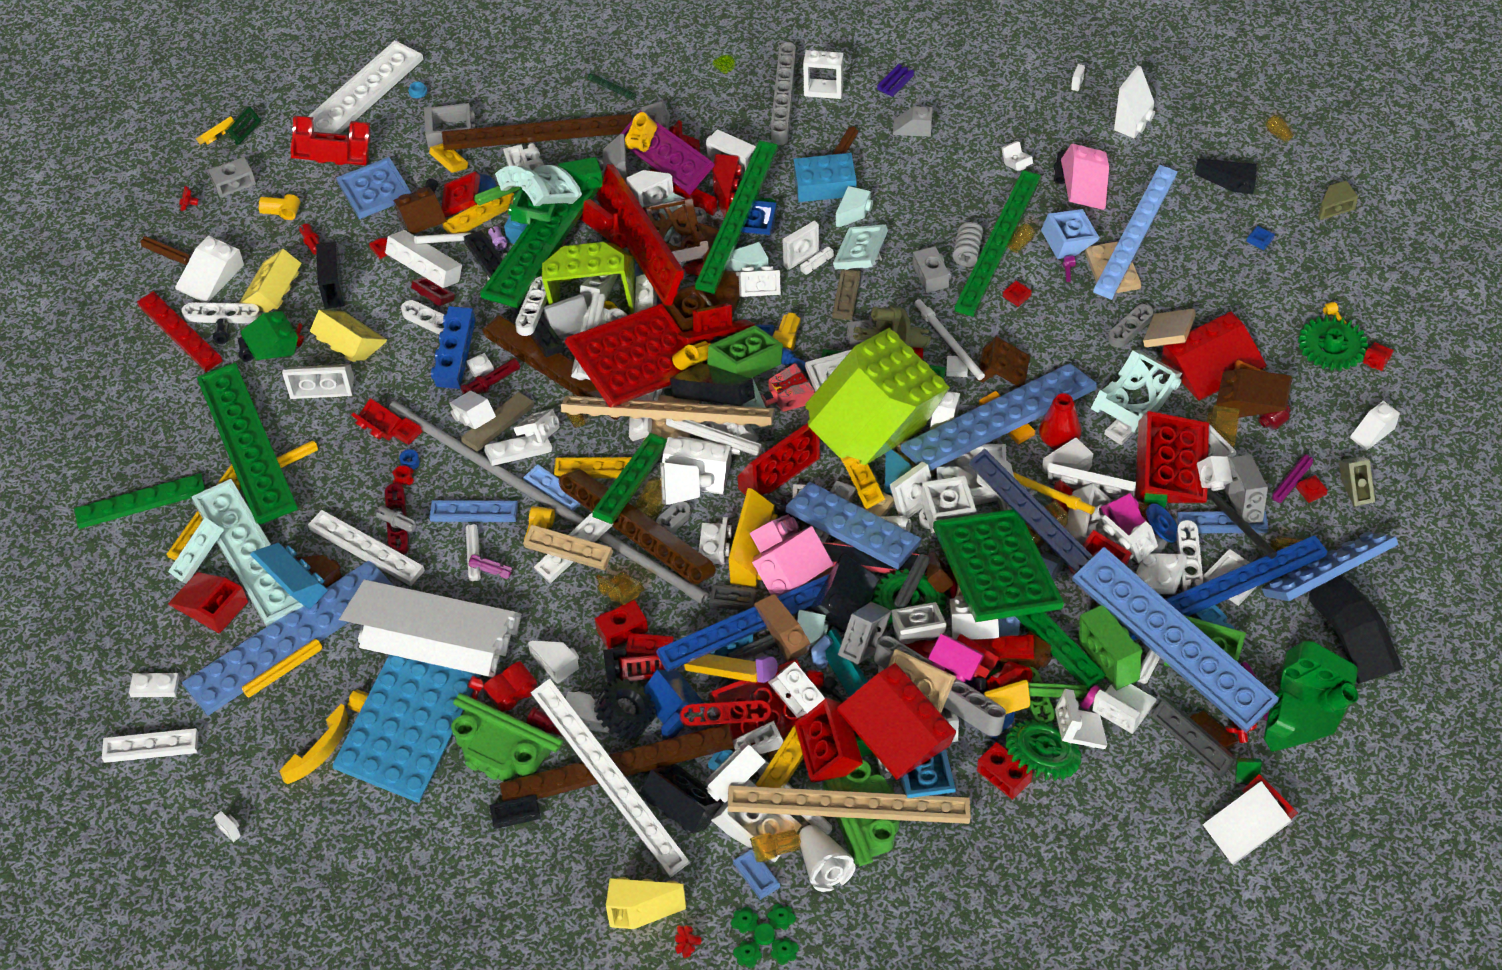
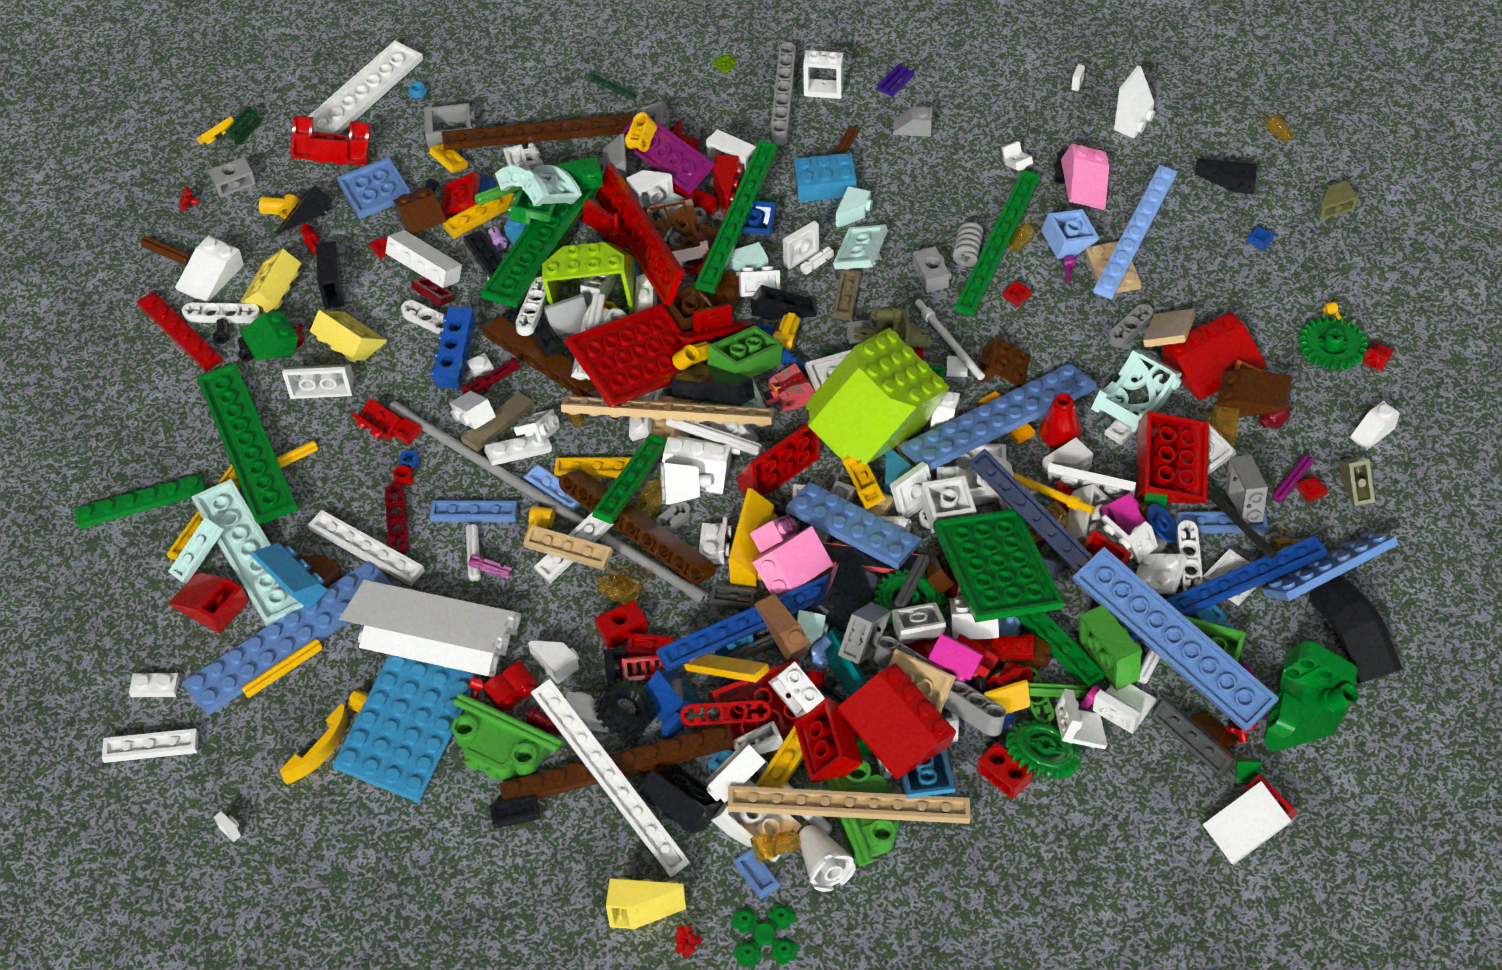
light grey axle [376,505,417,532] -> none
white bar [414,233,471,244] -> none
medium lavender tile [756,656,778,683] -> none
white brick [1197,456,1233,491] -> none
none -> black slope [276,185,333,235]
none -> black slope [750,285,817,320]

